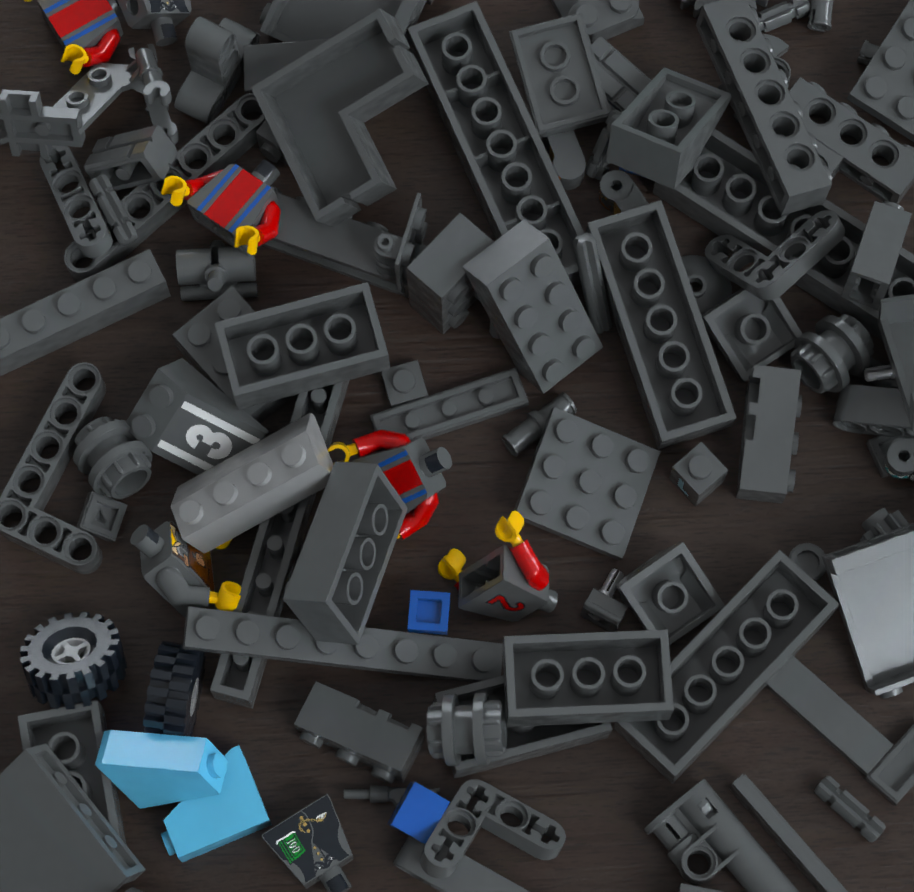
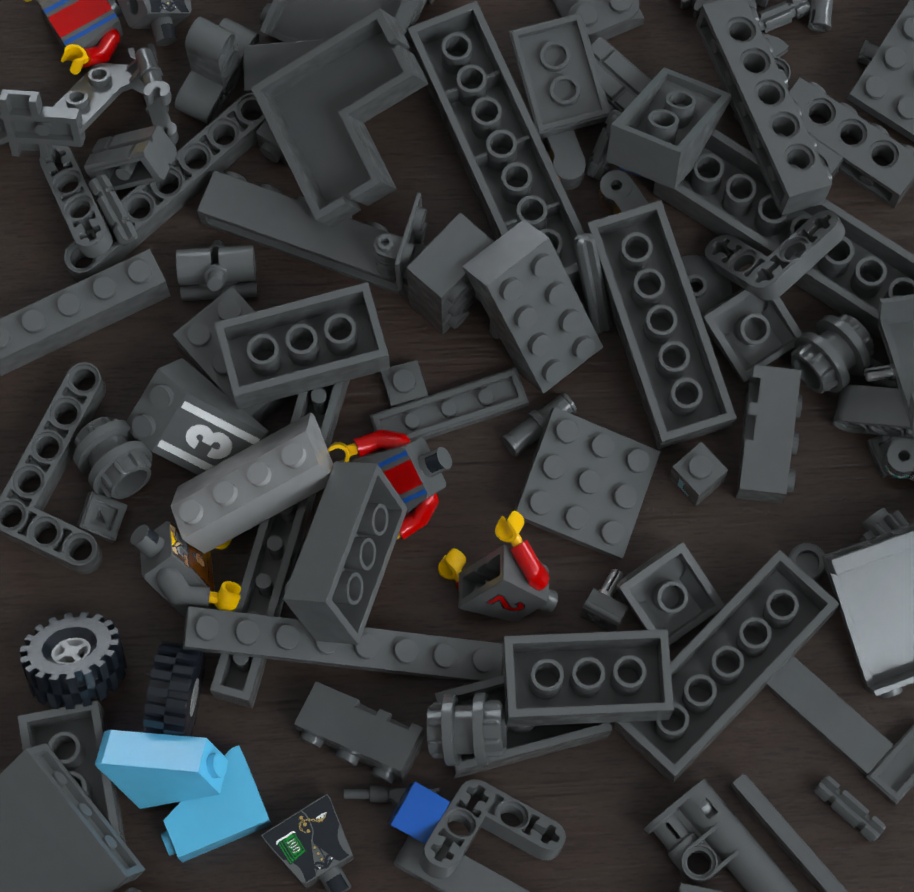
torso [161,160,281,257] -> none
blue panel [407,590,450,635] -> none
dark grey slope [841,201,912,310] -> none

